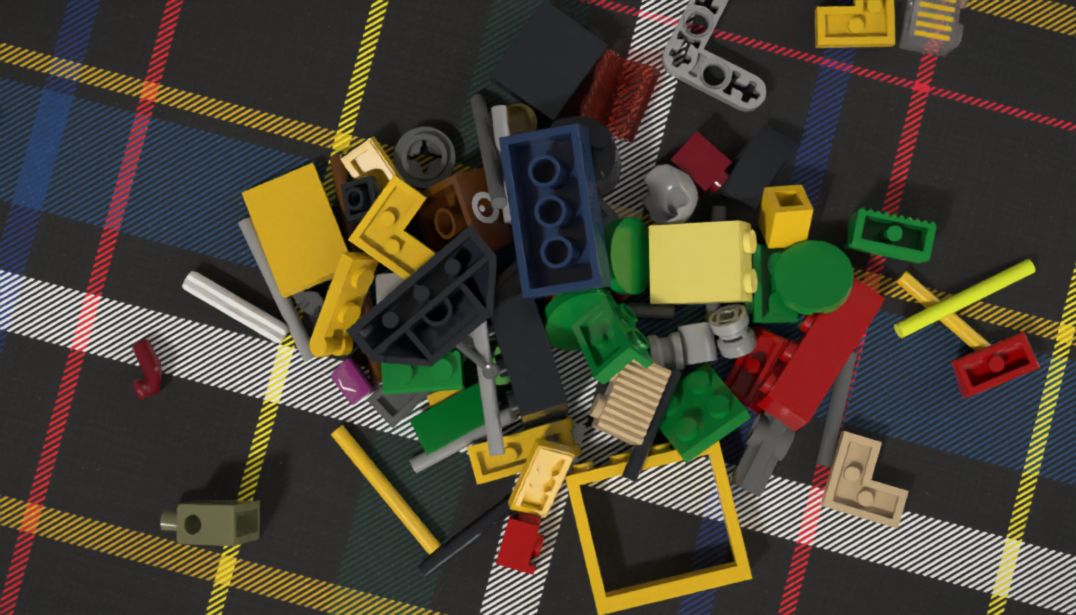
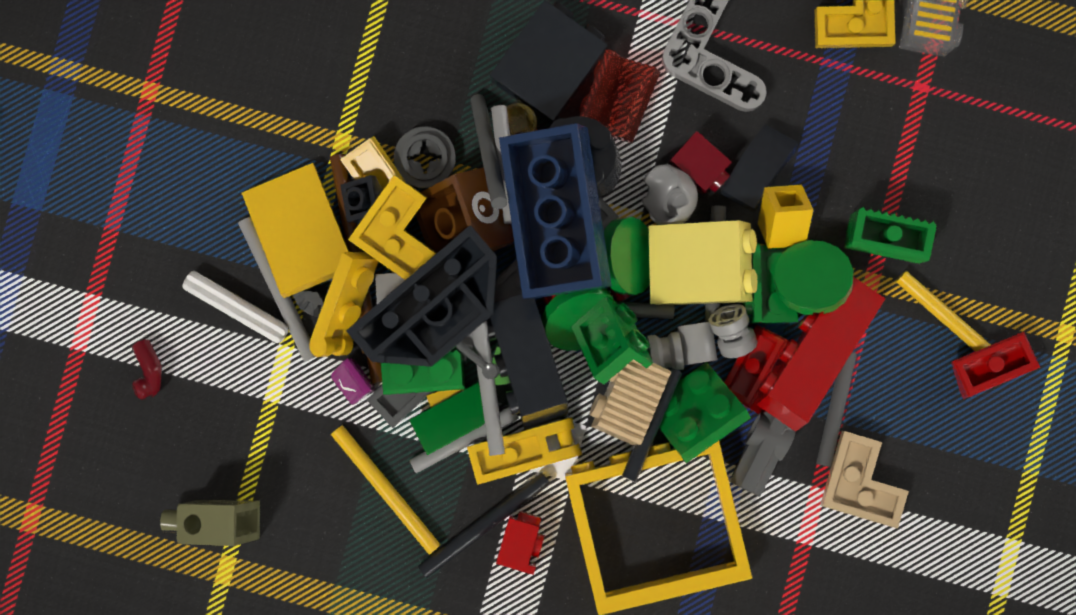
yellow plate [508,438,575,518] -> none
neon yellow bar [894,259,1035,338] -> none

